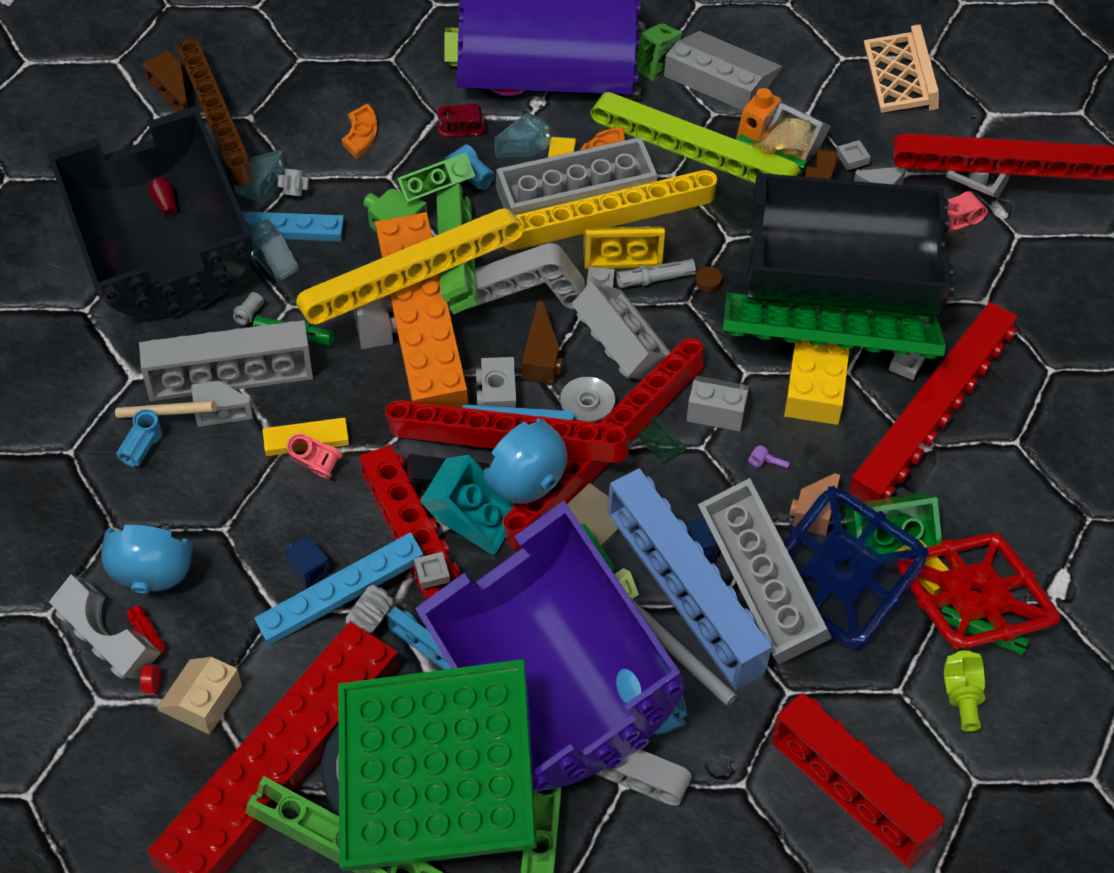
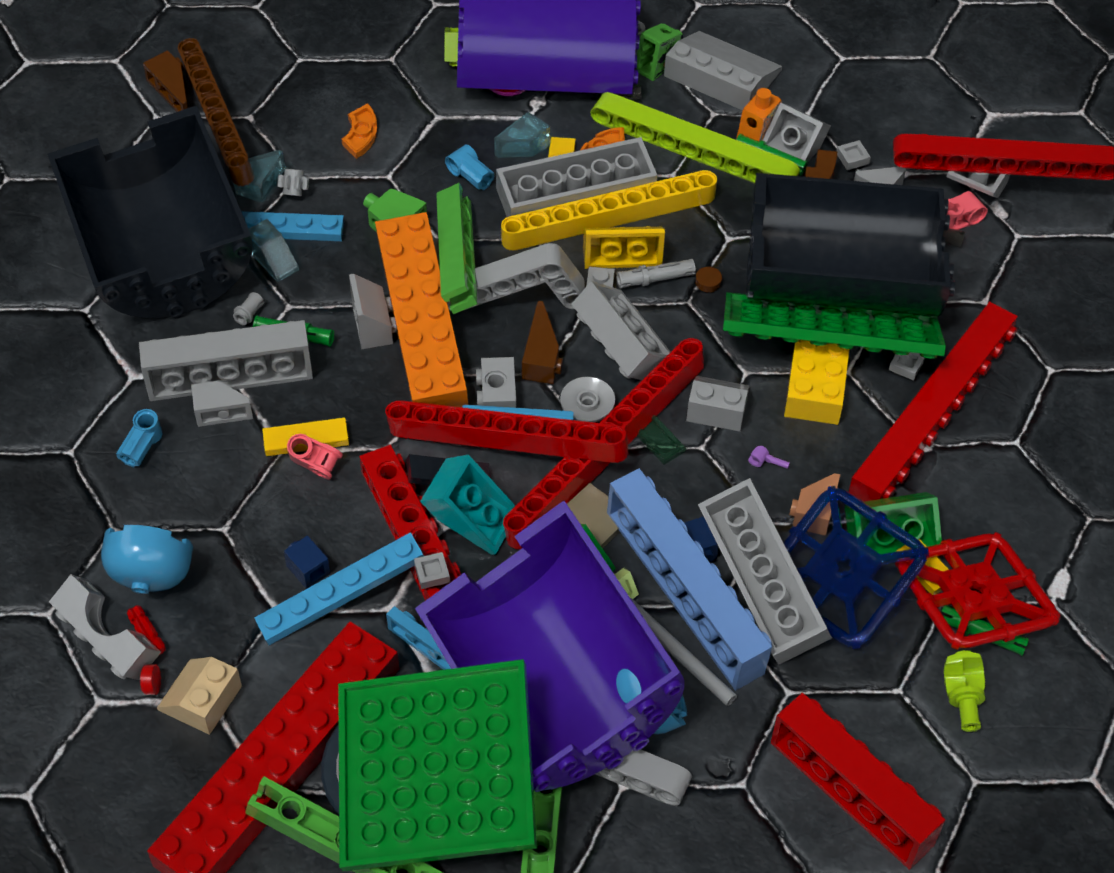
tan bar [115,401,217,418] -> none
dark red cone [148,177,178,217] -> none
yellow beam [296,208,524,324] -> none
light grey gear [346,584,393,634] -> none
bright green slope [397,152,475,203] -> none
dark red piece [437,103,485,138] -> none
dark azure cylinder [484,418,568,504] -> none
clear yellow slope [752,118,811,156] -> none
light nougat fence [864,25,939,113] -> none

